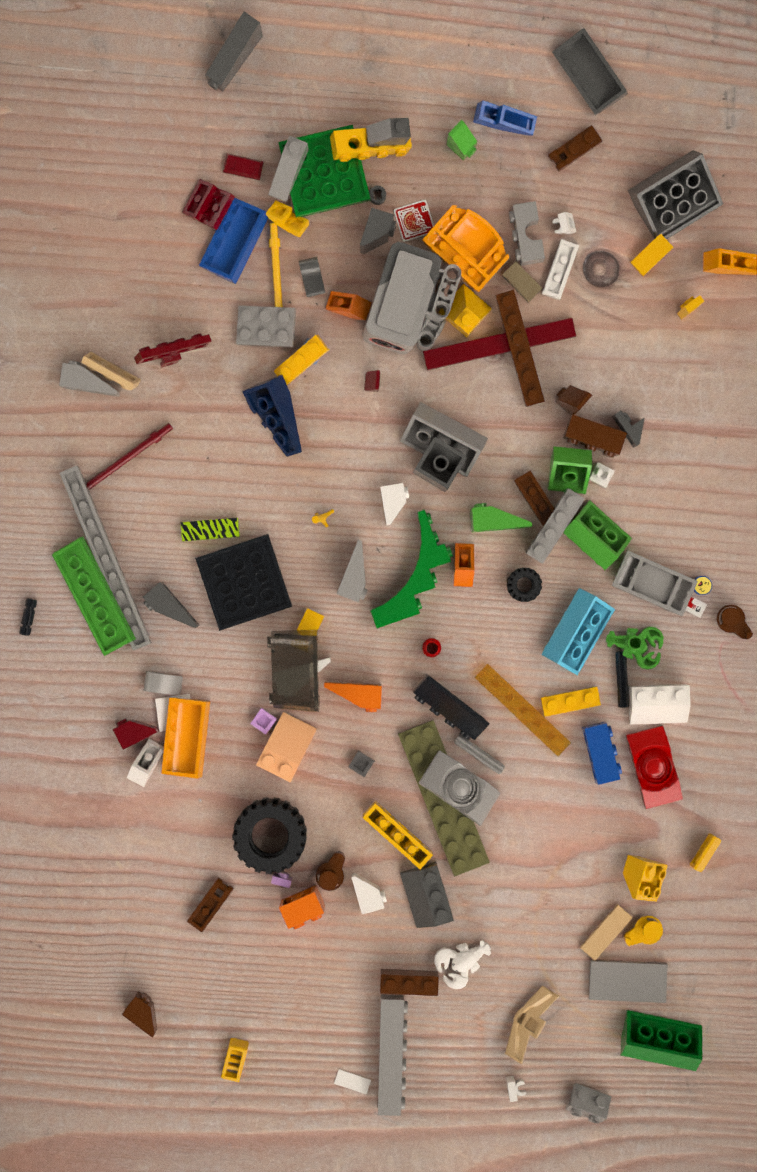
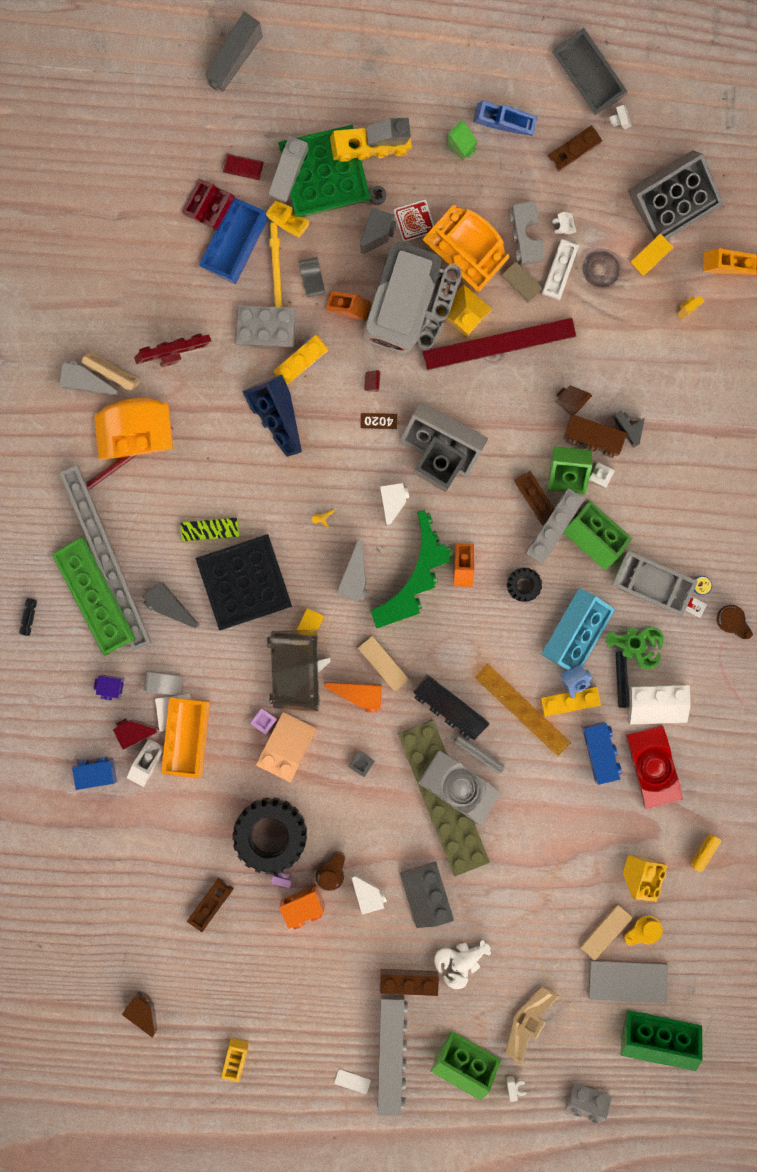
yellow brick [362,800,433,869] -> none
red piece [422,638,441,657] -> none
bright green slope [470,503,532,533] -> none
reddish brown plate [495,290,545,407] -> none
none -> blue brick [72,757,117,790]
none -> light orange slope [94,397,173,460]
none -> dark purple brick [94,675,125,700]
none -> tan tile [358,636,409,692]
none -> reddish brown sticker [361,413,397,429]
none -> bright green slope [430,1031,501,1100]
none -> medium blue brick [560,664,593,698]
none -> white tile [609,105,632,129]

